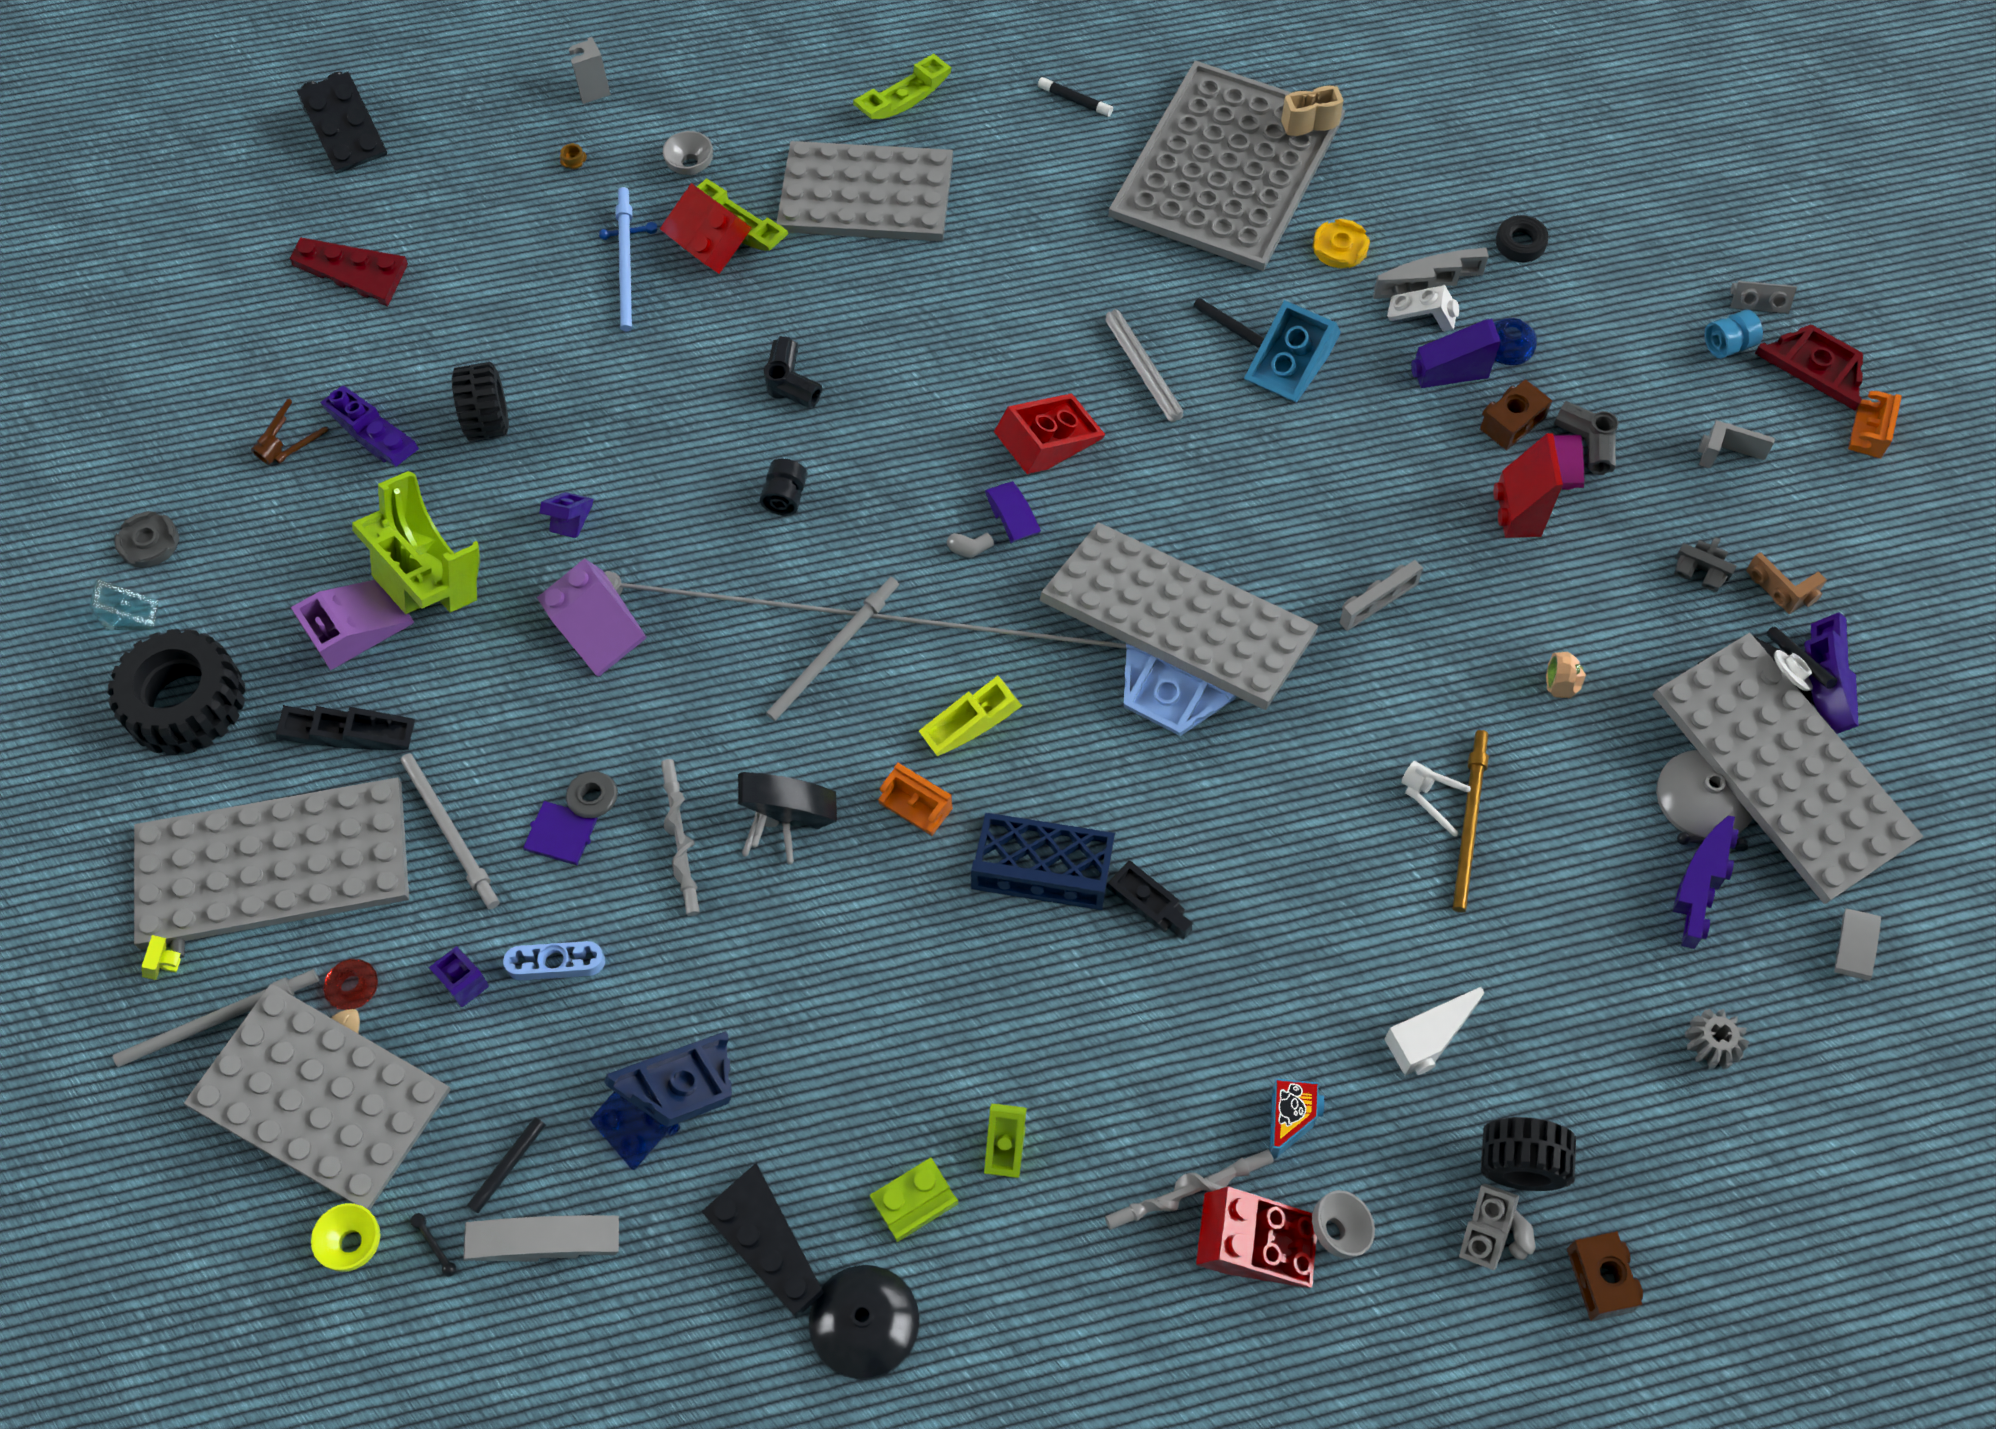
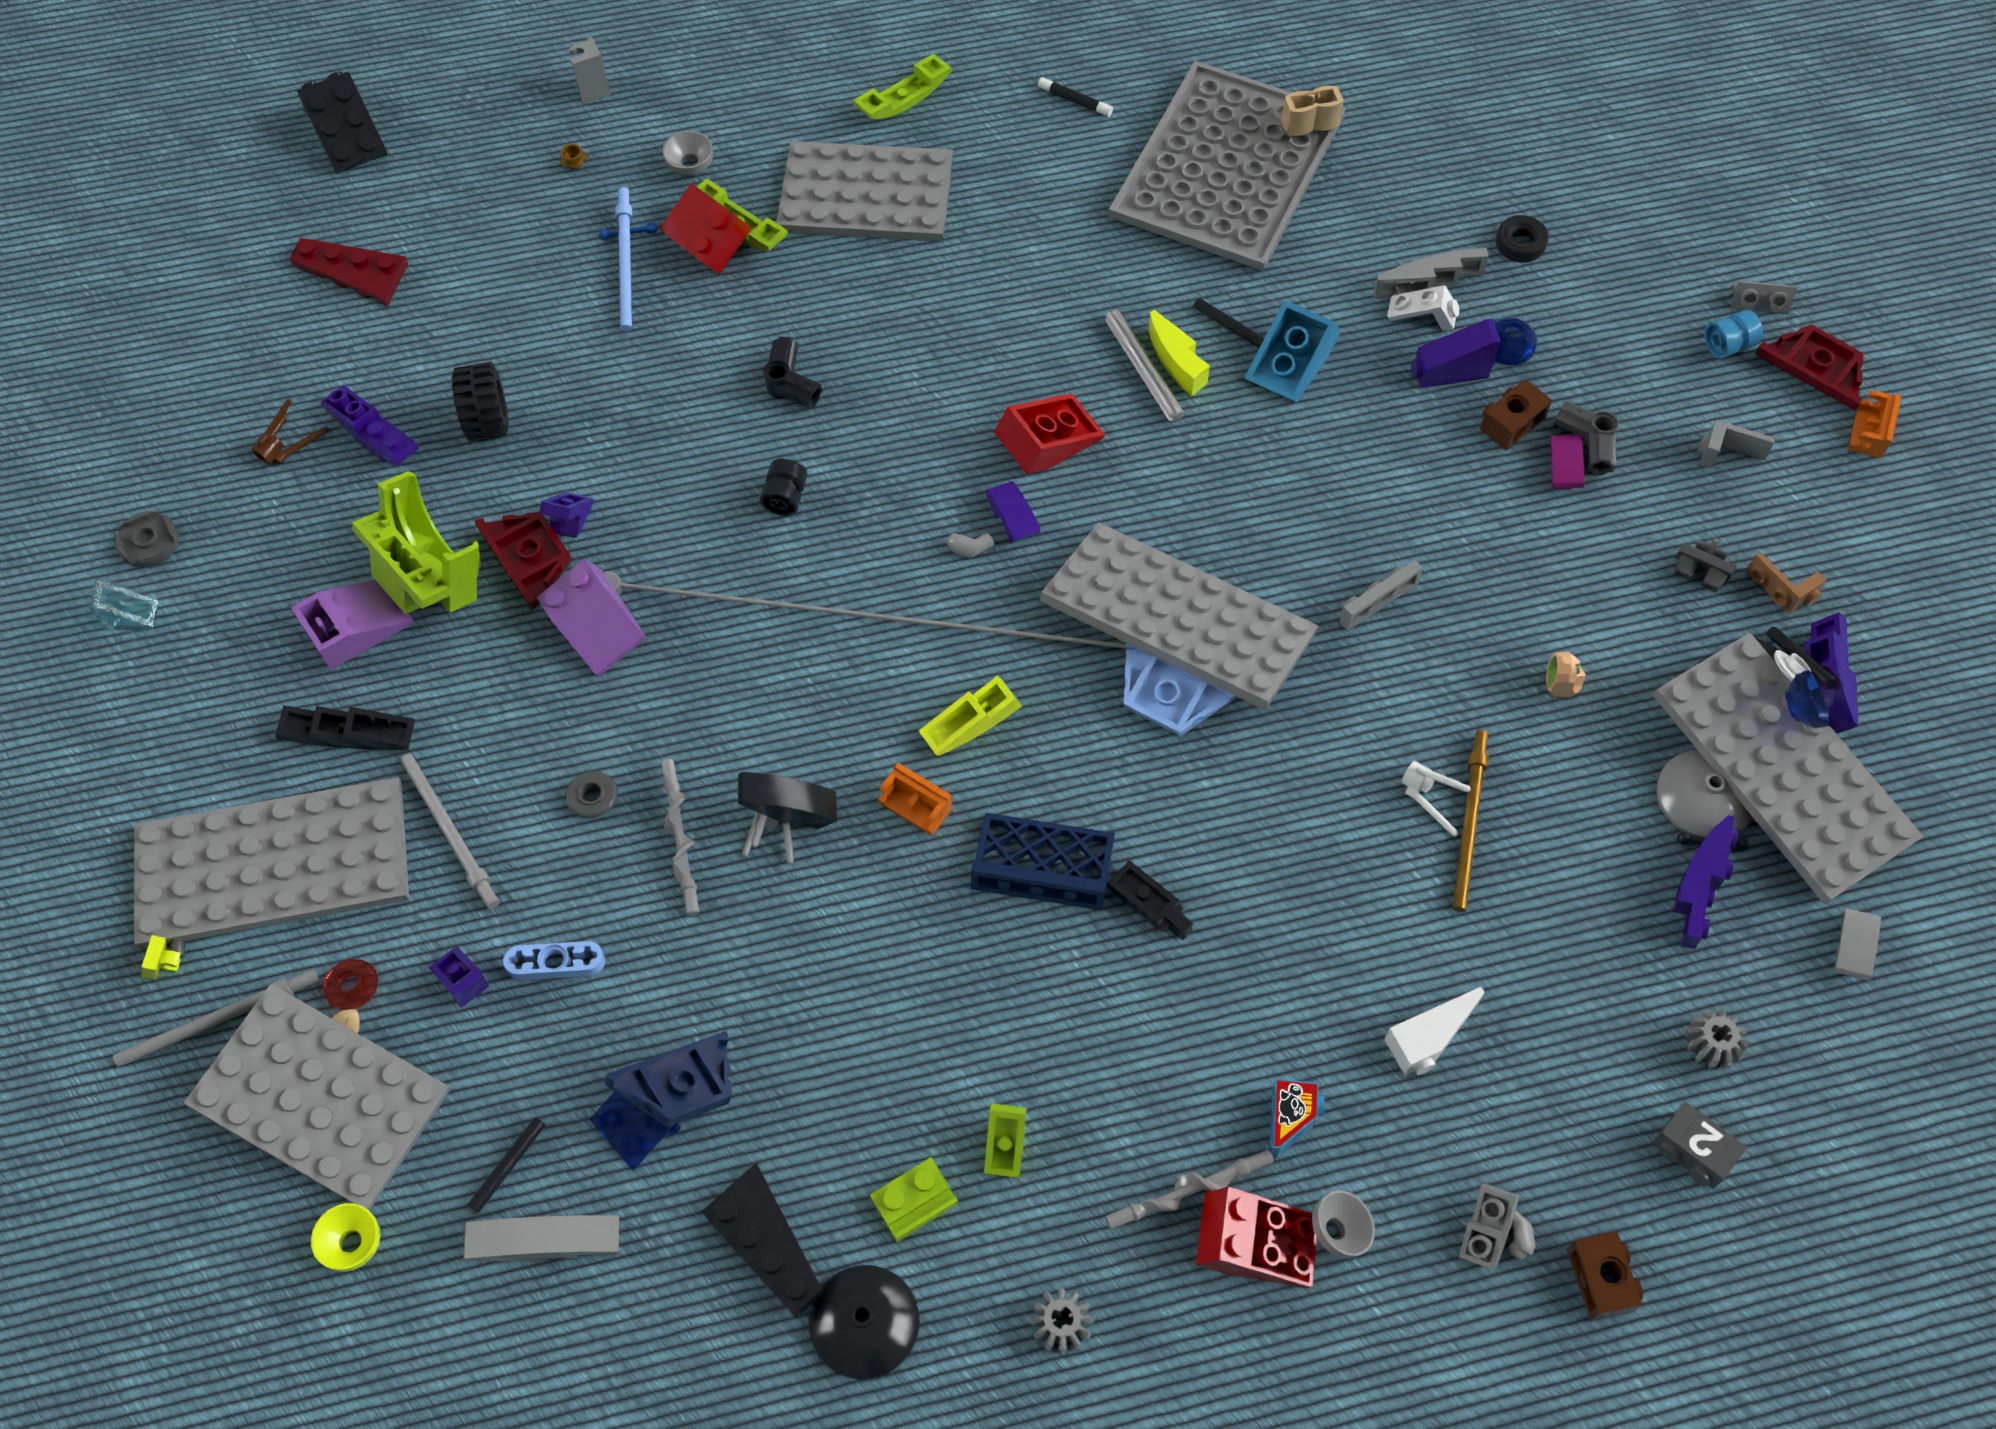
black tyre [107,629,246,755] -> none
black hinge [410,1213,456,1277] -> none
dark purple piece [523,801,598,865] -> none
light grey bar [766,577,899,721] -> none
yellow tile [1312,219,1370,269] -> none
black tyre [1481,1117,1576,1191] -> none
red slope [1493,433,1563,538] -> none
none -> dark red wing [474,512,572,610]
none -> light grey gear [1030,1288,1094,1355]
none -> neon yellow slope [1148,310,1210,397]
none -> dark grey brick [1652,1101,1747,1189]
none -> clear blue piece [1785,670,1829,729]

